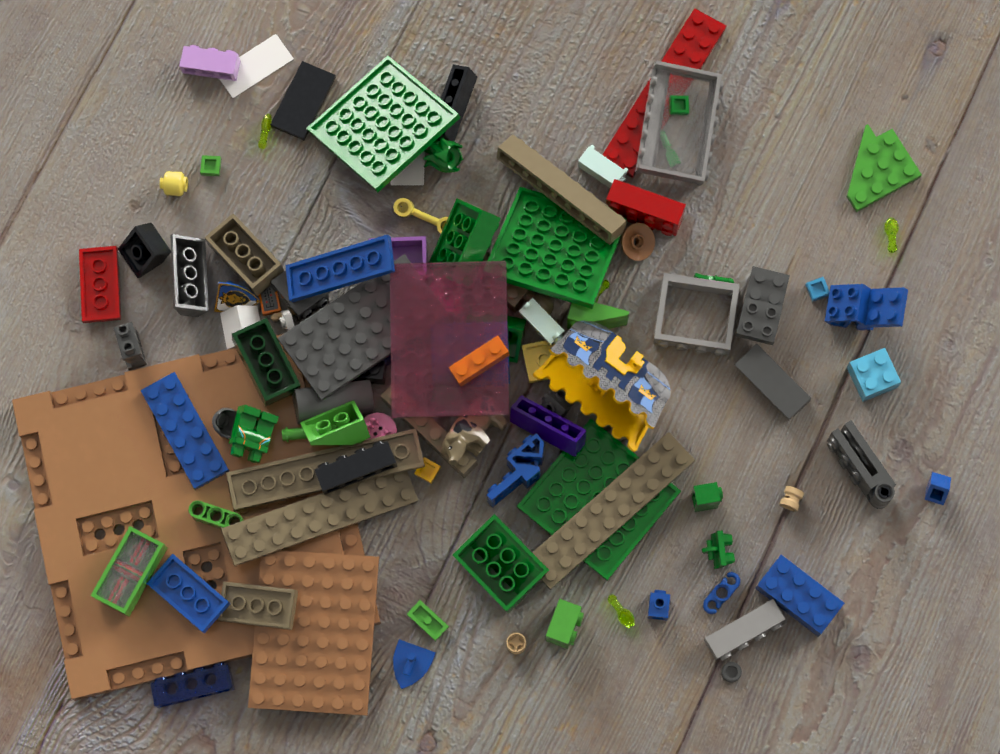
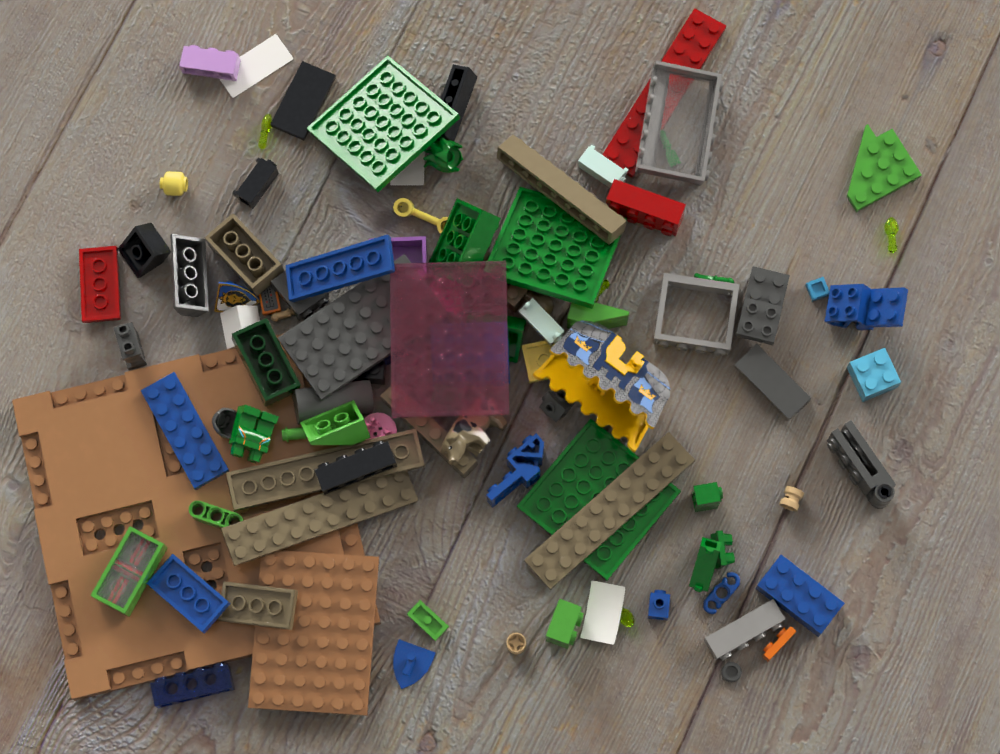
bright green plate [200,155,221,176] -> none
white plate [279,309,295,331] -> none
yellow plate [414,457,441,484] -> none
orange brick [449,335,510,387] -> none
green slope [453,514,549,613] -> none
dark purple brick [510,395,587,457] -> none
medium nougat dish [621,223,655,261] -> none
green tile [669,95,689,116] -> none
blue brick [925,472,951,505] -> none
none -> black brick [232,158,279,209]
none -> white sticker [580,580,625,645]
none -> green brick [689,537,722,592]
none -> orange plate [762,626,797,662]

